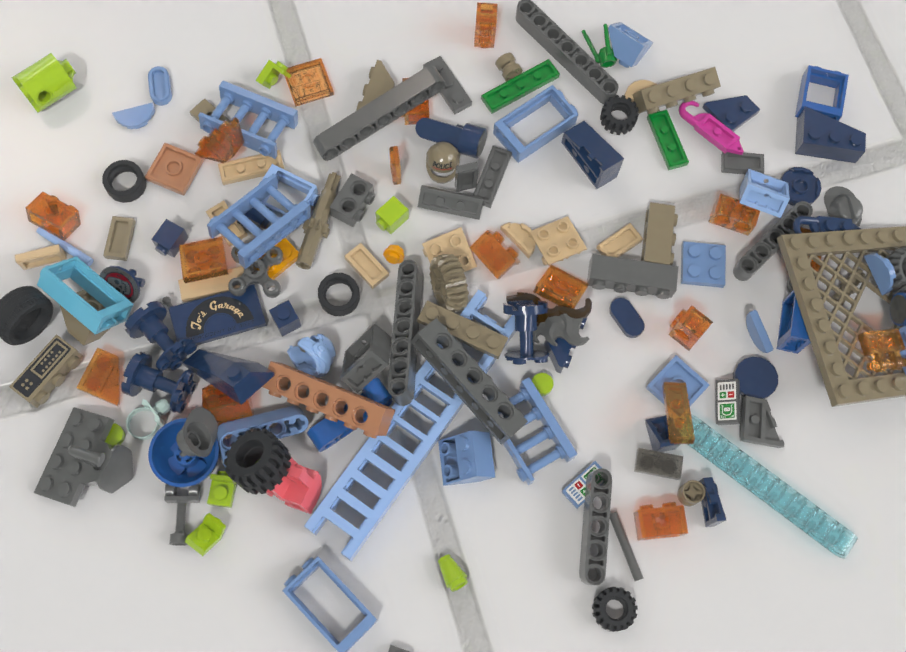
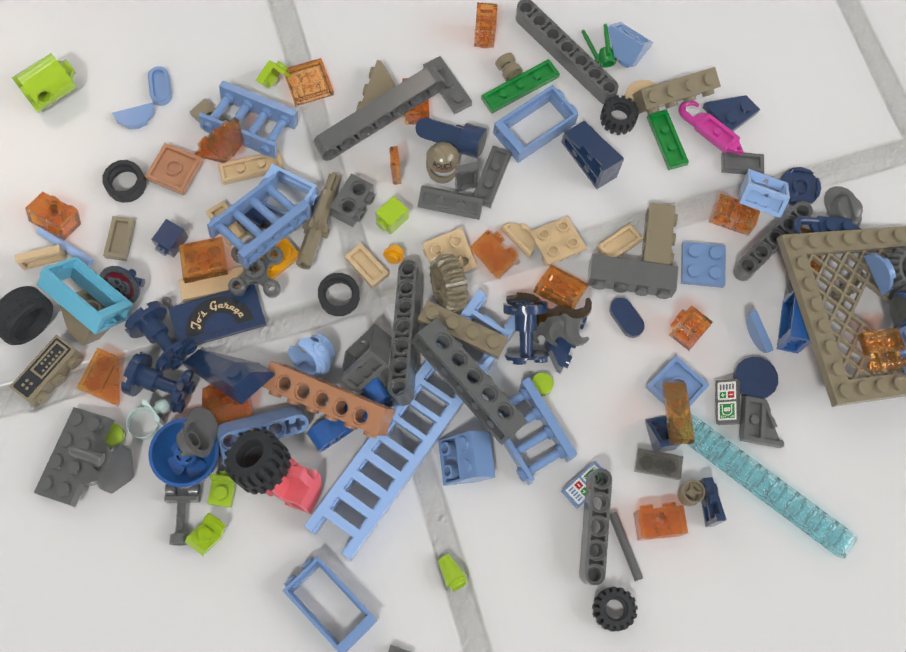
dark blue brick [269,300,302,337] -> none
blue window [795,65,849,121] -> none
dark blue wedge [795,106,866,163] -> none

